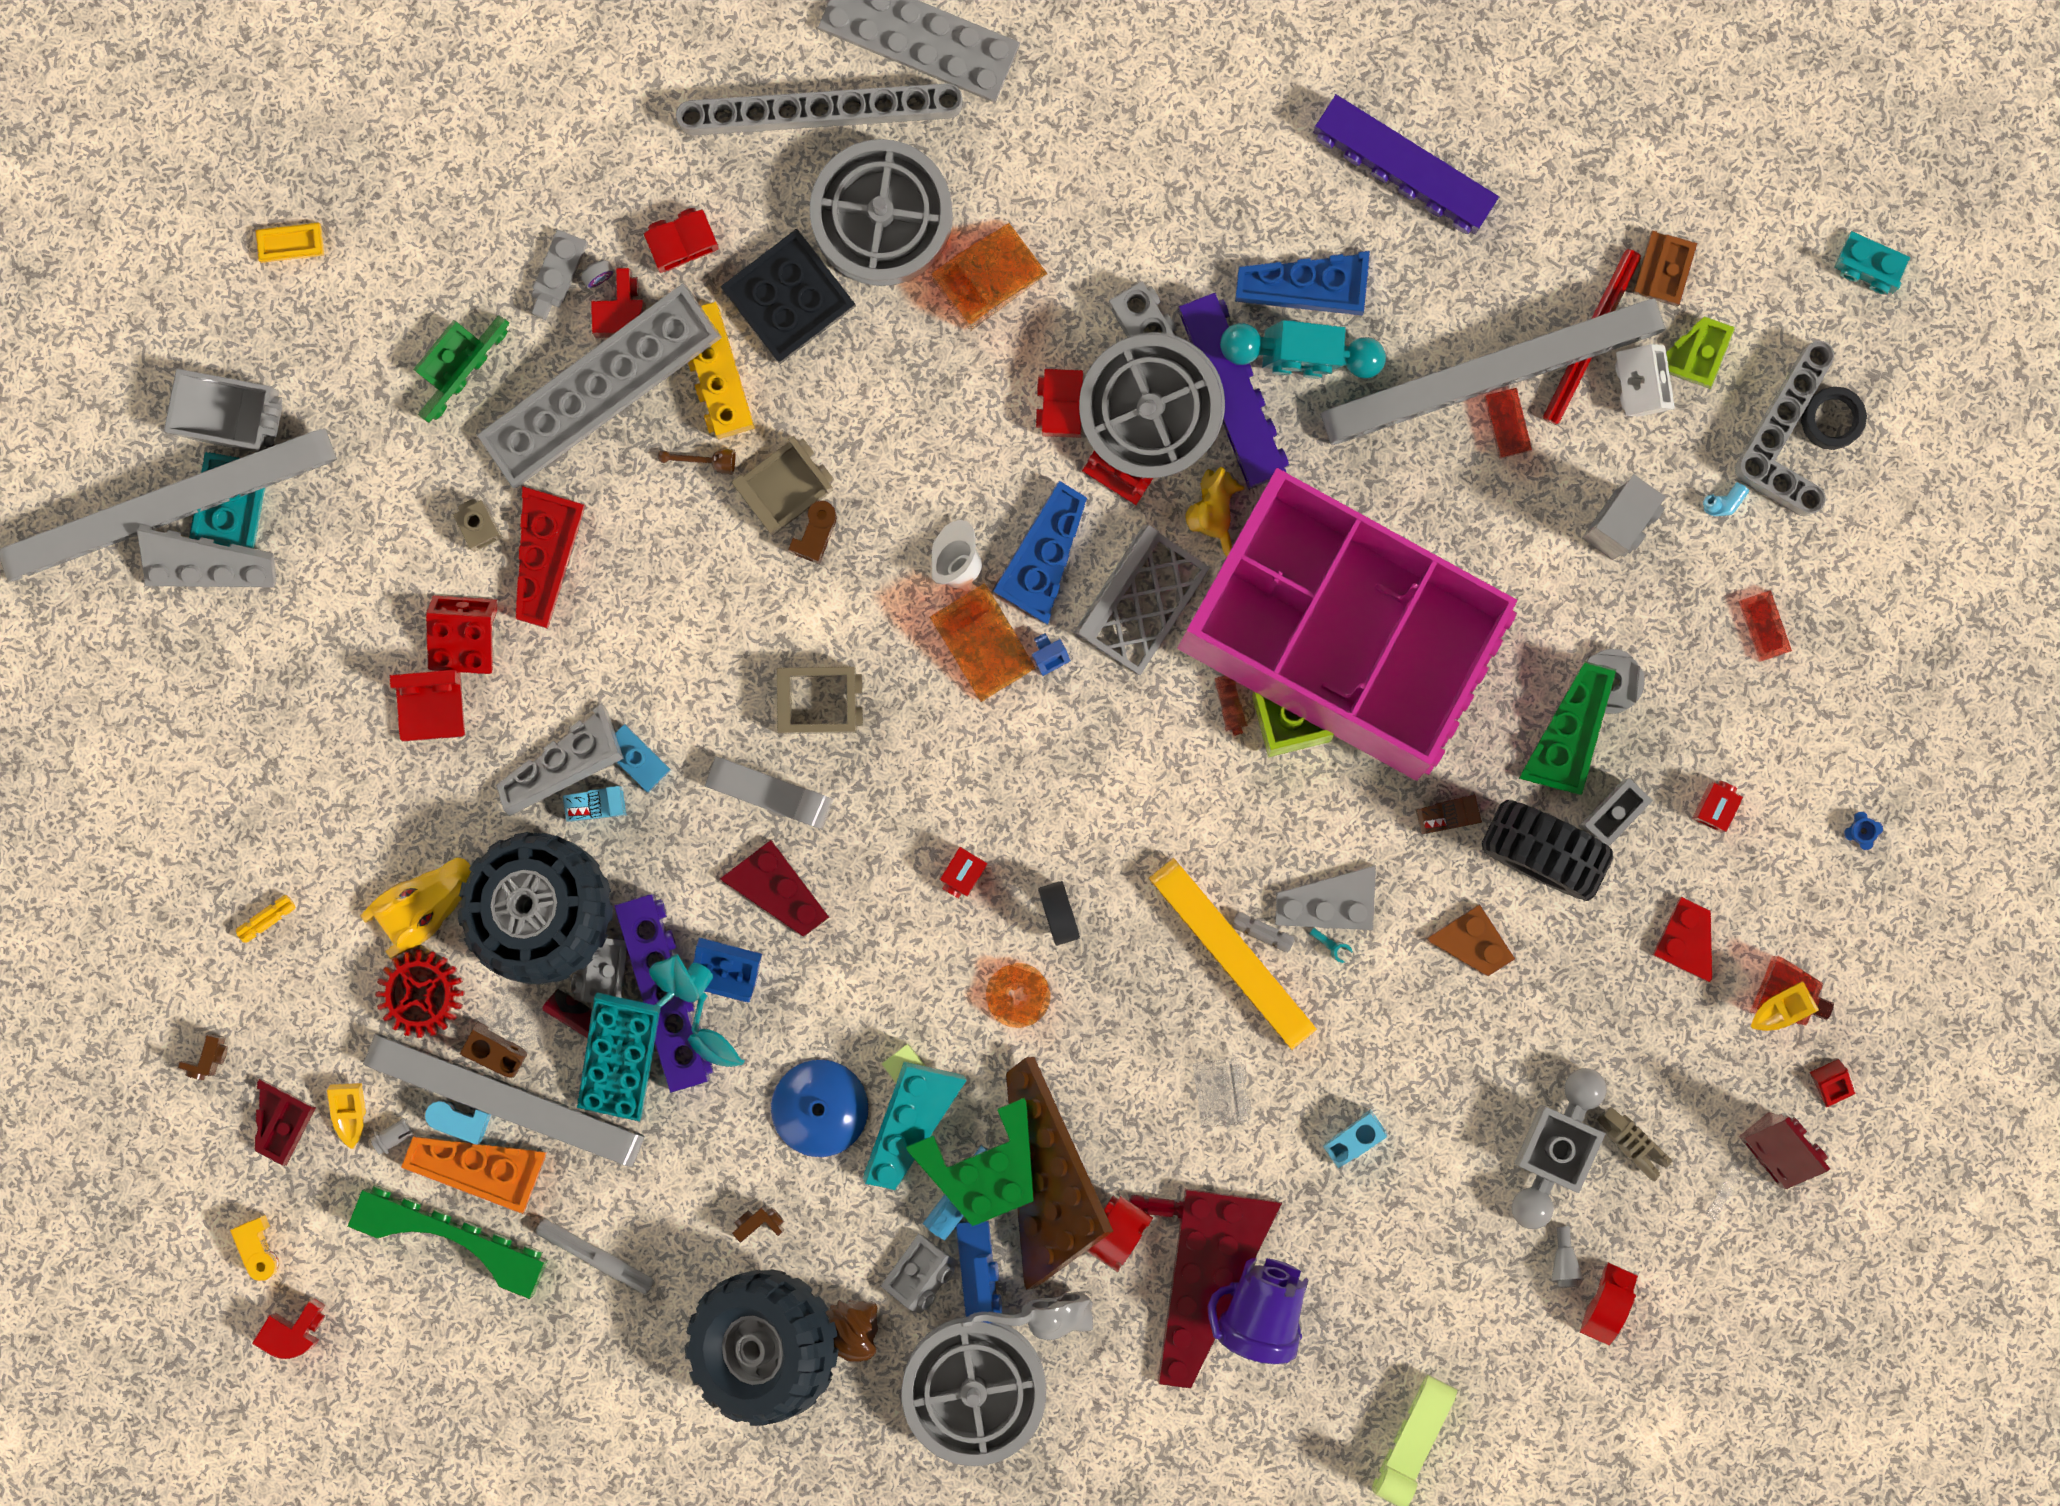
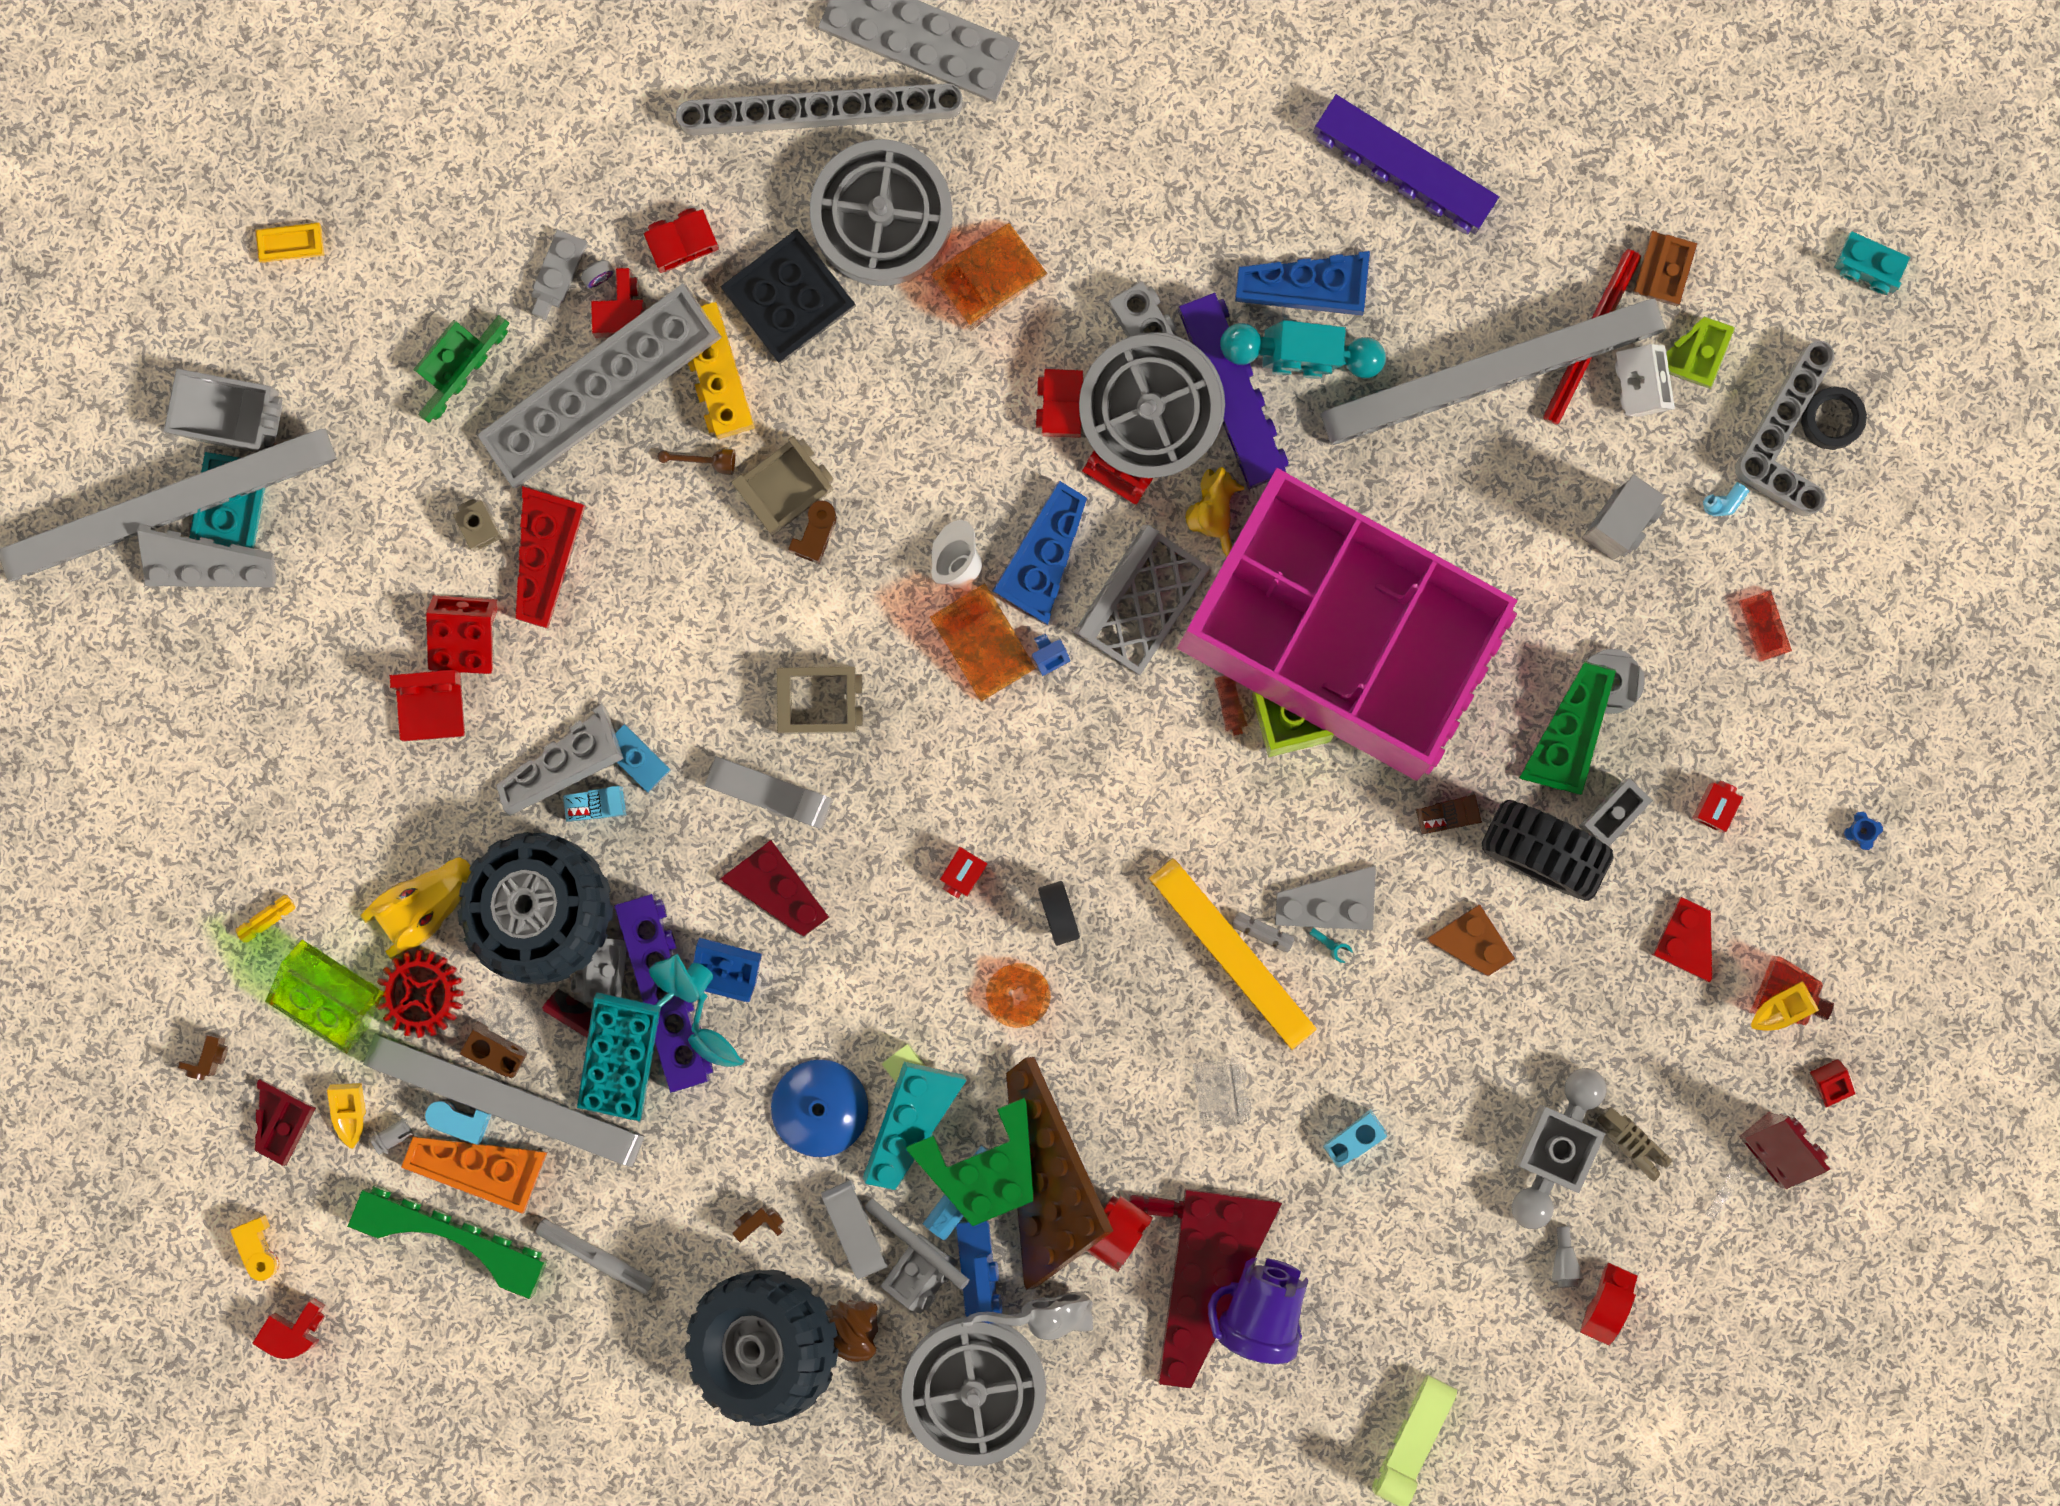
clear red plate [1484,388,1532,459] -> none
none -> clear neon green brick [265,939,384,1054]
none -> light grey beam [821,1180,888,1280]
none -> light grey bar [865,1199,969,1290]

